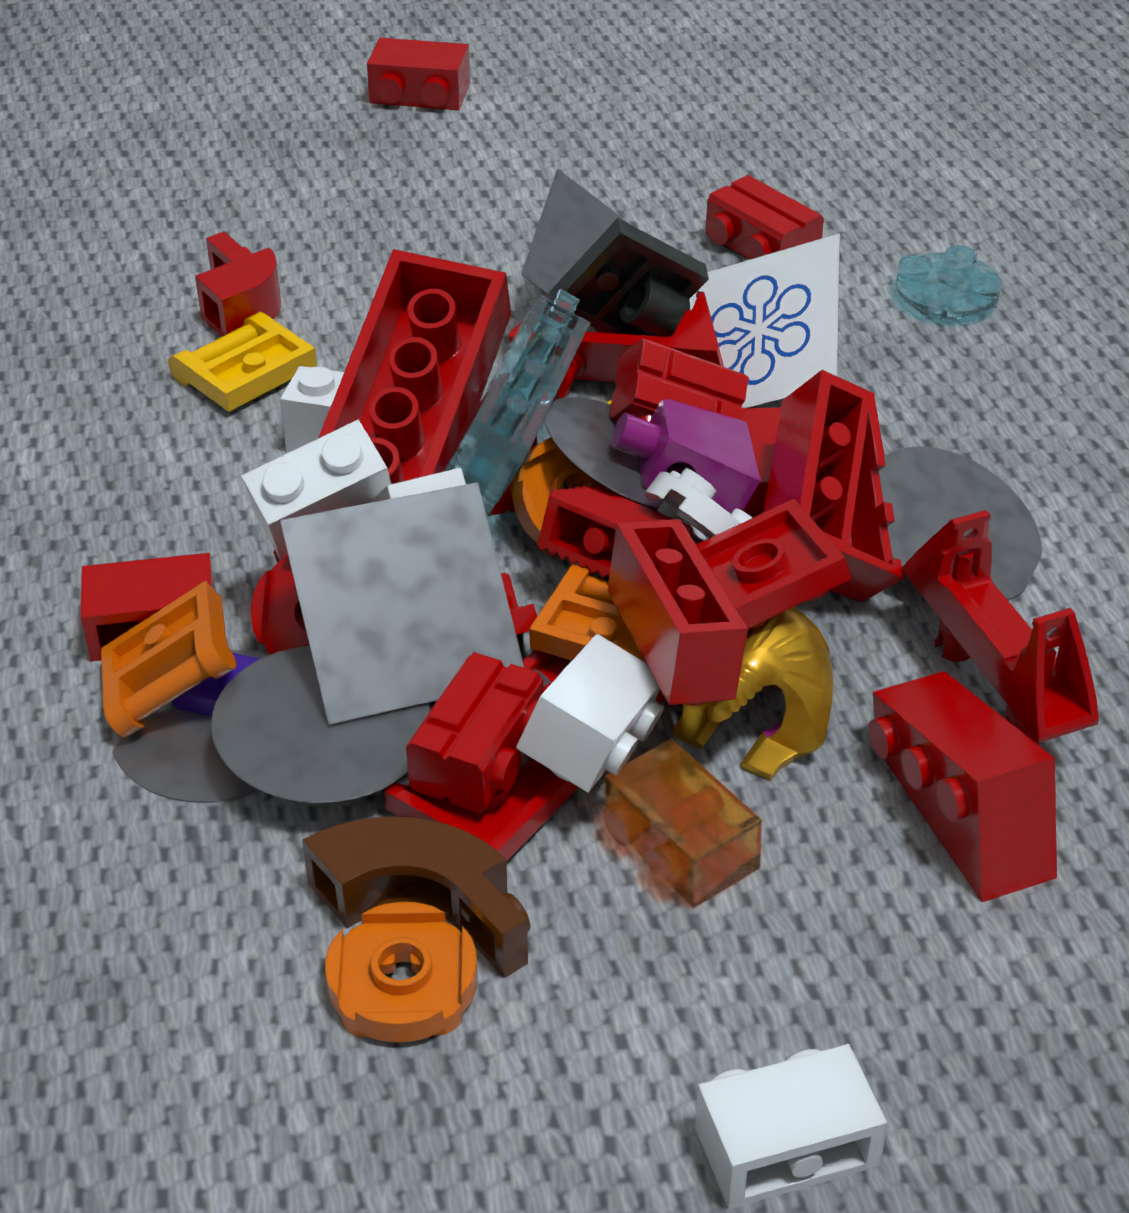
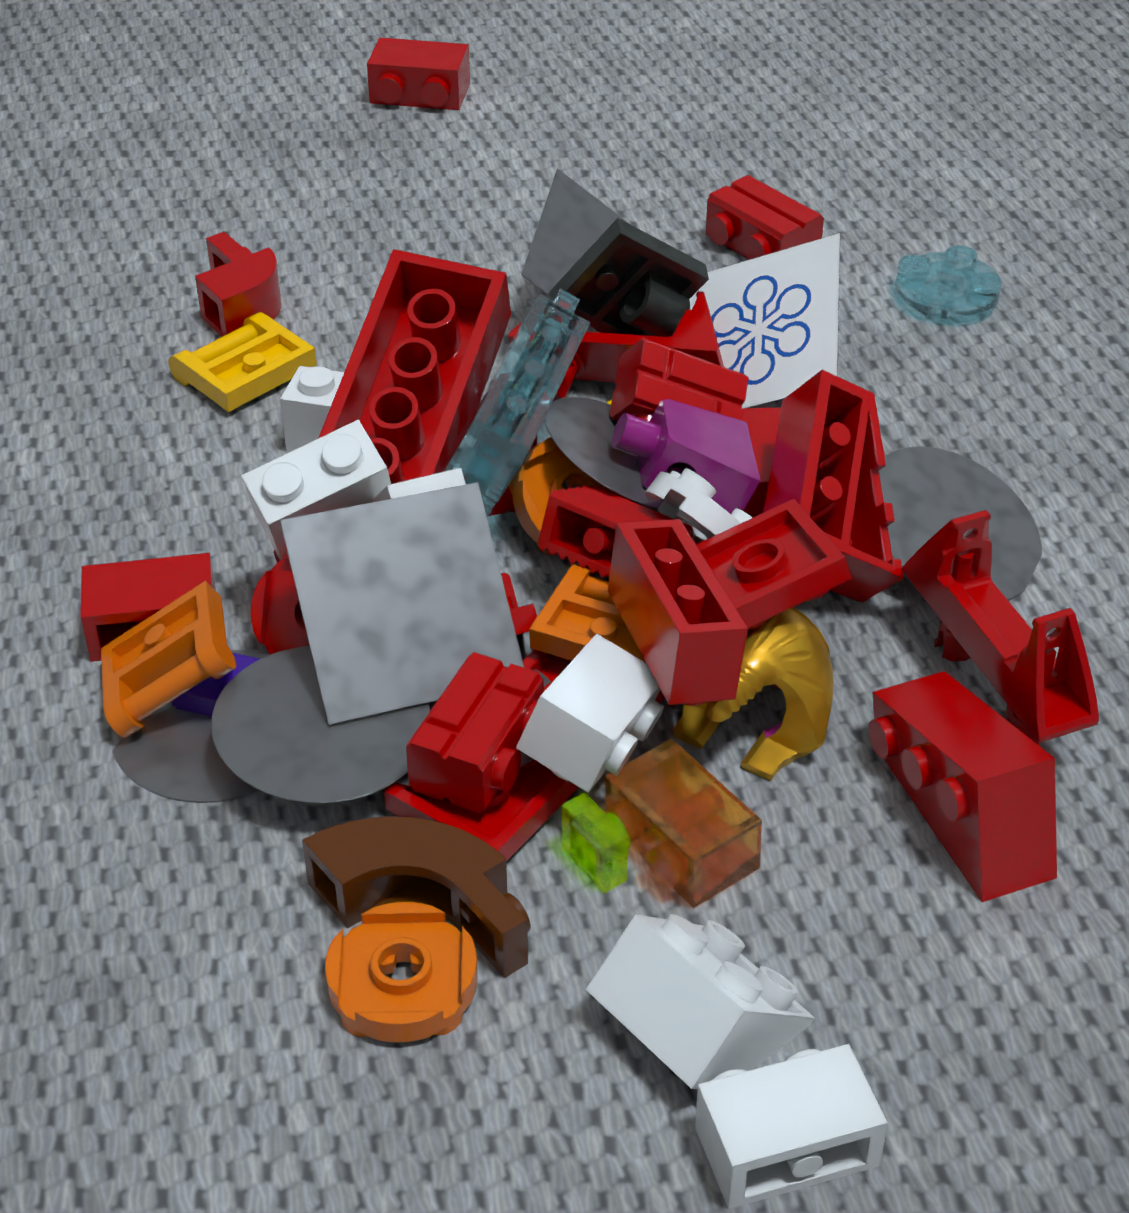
none -> clear neon green plate [562,792,630,894]
none -> white slope [586,914,815,1089]

